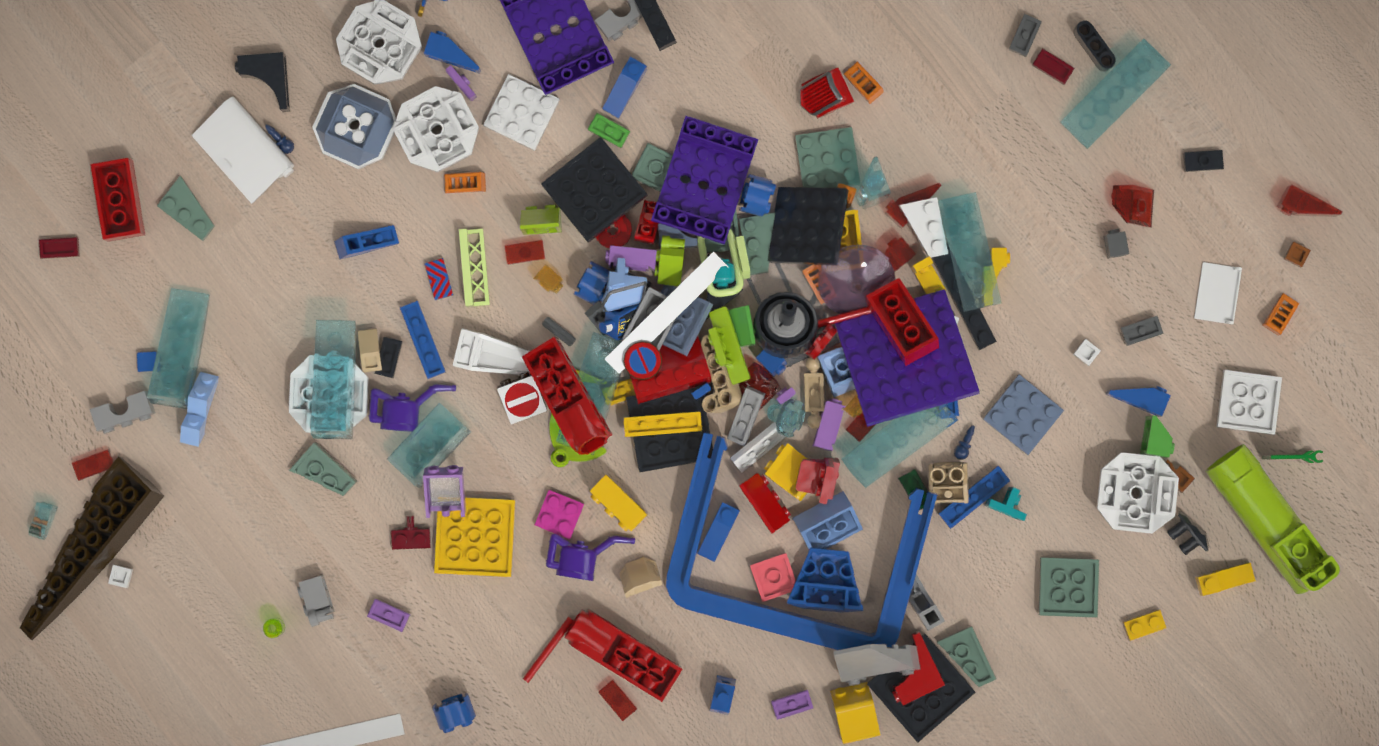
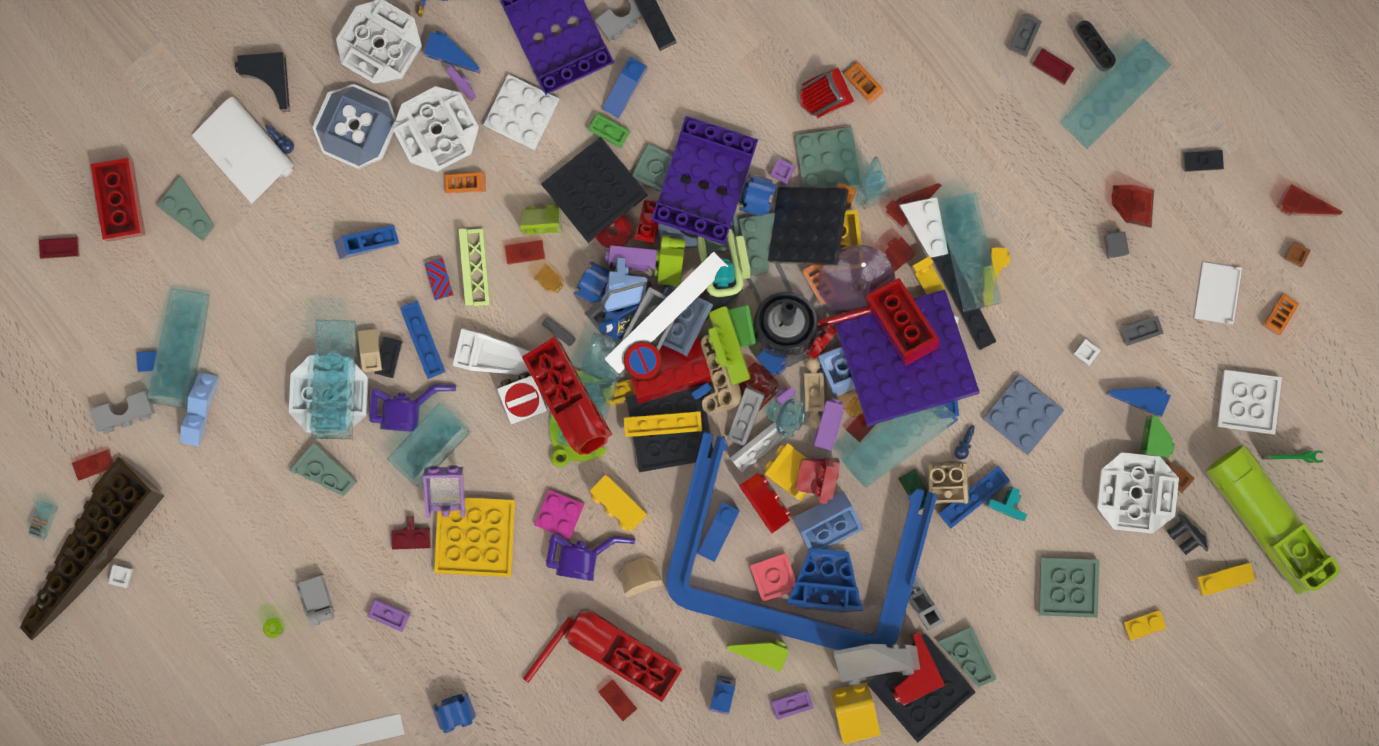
none -> lime slope [726,639,789,672]
none -> medium lavender plate [770,158,795,185]

